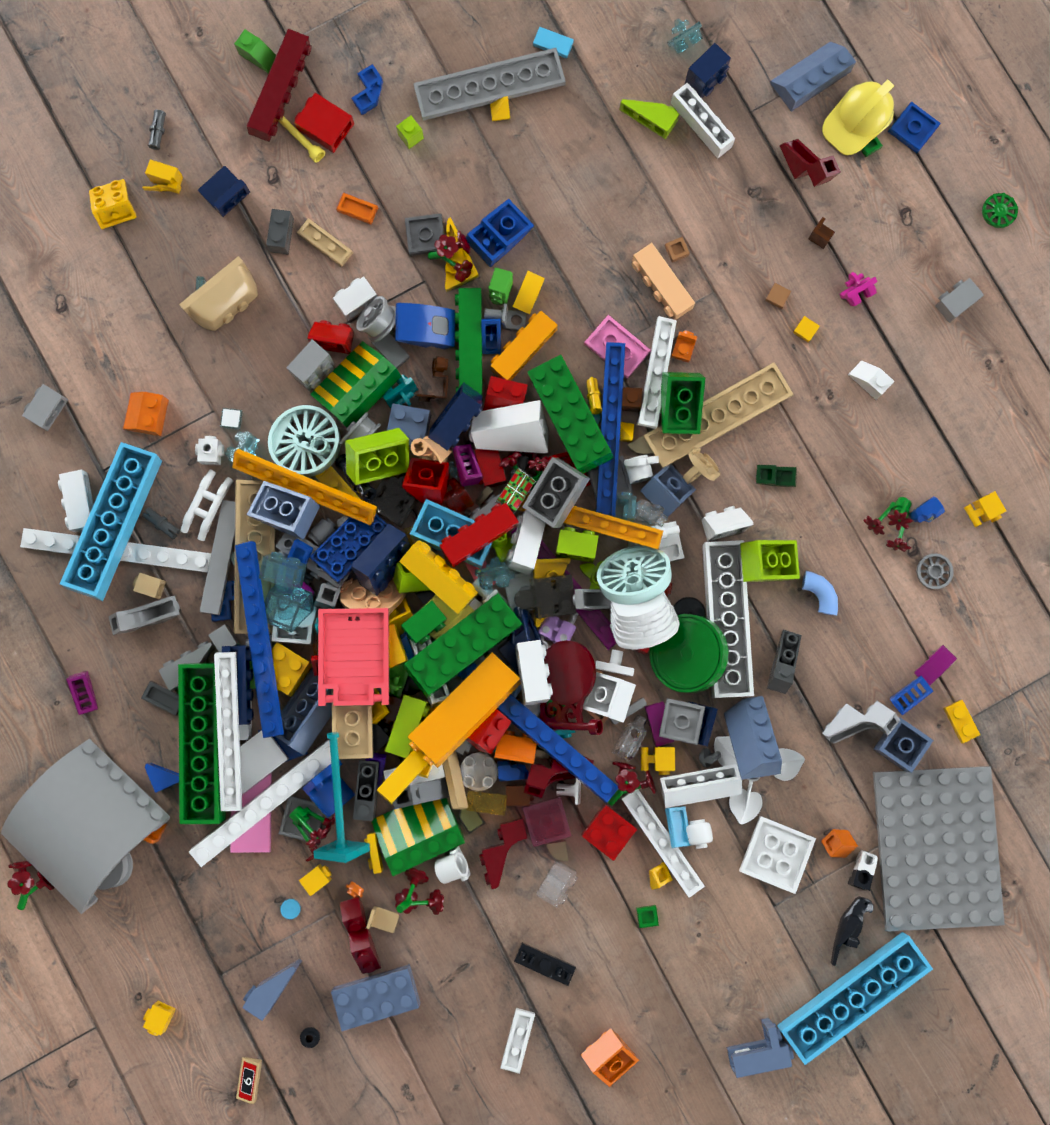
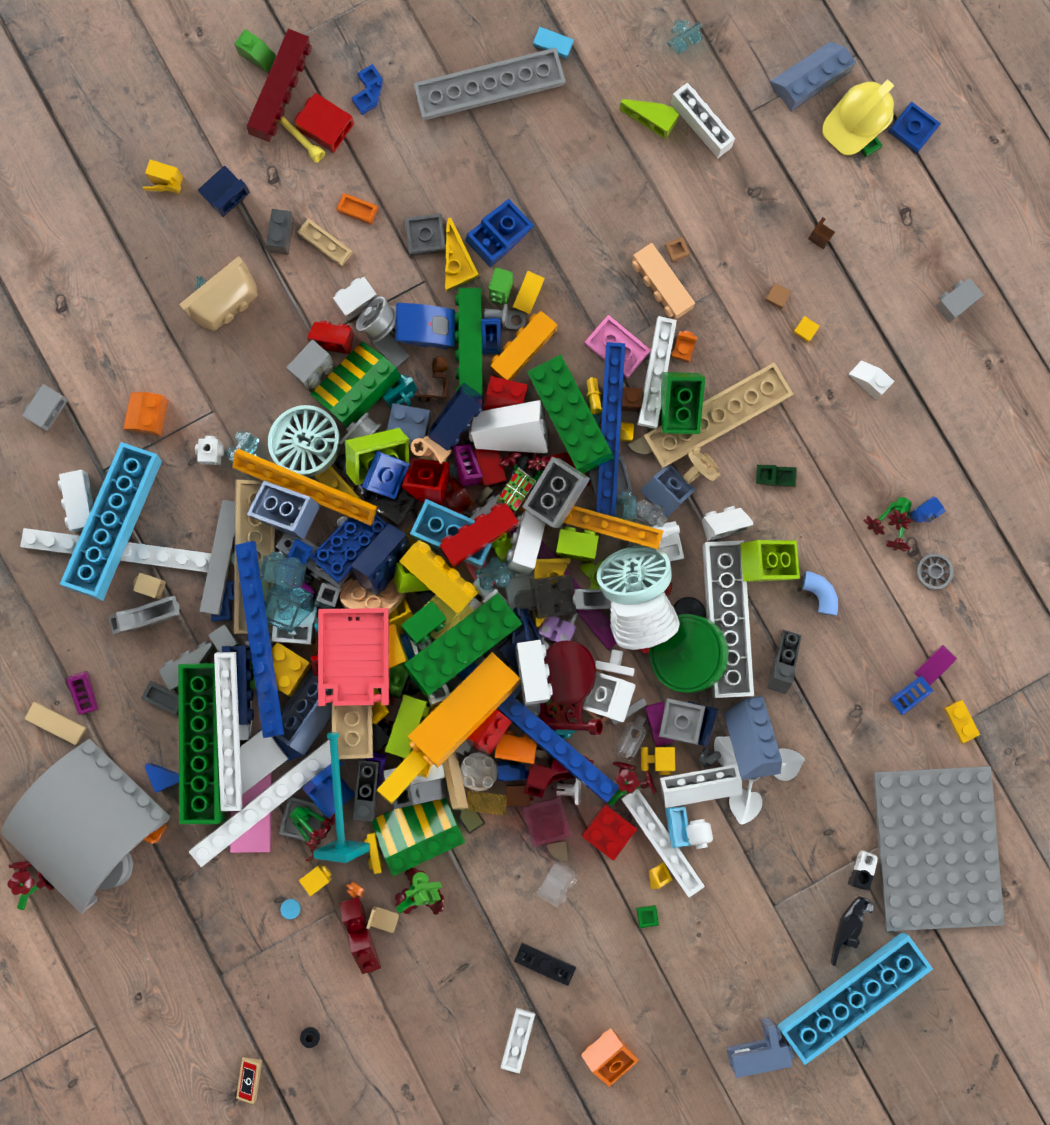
yellow bracket [89,179,137,229] -> none
dark grey pin [142,507,180,540] -> none
yellow brick [143,1001,176,1036] -> none
dark grey pin [148,110,166,150] -> none
white piece [180,469,233,541] -> none
white tile [220,408,243,430] -> none
sand blue slope [242,959,302,1021] -> none
light grey brick [308,518,336,546] -> none
sand blue brick [331,964,421,1031] -> none
lime brick [396,115,424,149] -> none
dark red plant [428,231,473,282] -> none
white piece [435,846,471,884] -> none
dark red arch [479,817,528,889] -> none
yellow slope [490,96,510,121] -> none
white piece [624,455,659,484] -> none
dark blue brick [684,43,731,99] -> none
white plate [739,816,816,894] -> none
dark red arch [780,139,841,187] -> none
orange panel [821,829,858,858] -> none
arch [822,701,900,744] -> none
dark pink hips [839,272,878,306] -> none
sand blue brick [873,718,934,773] -> none
yellow brick [964,491,1006,527] -> none
green wheel [982,193,1018,228] -> none
none -> tan tile [25,702,87,745]
none -> blue tile [362,451,410,499]
none -> bright green hips [405,872,442,906]

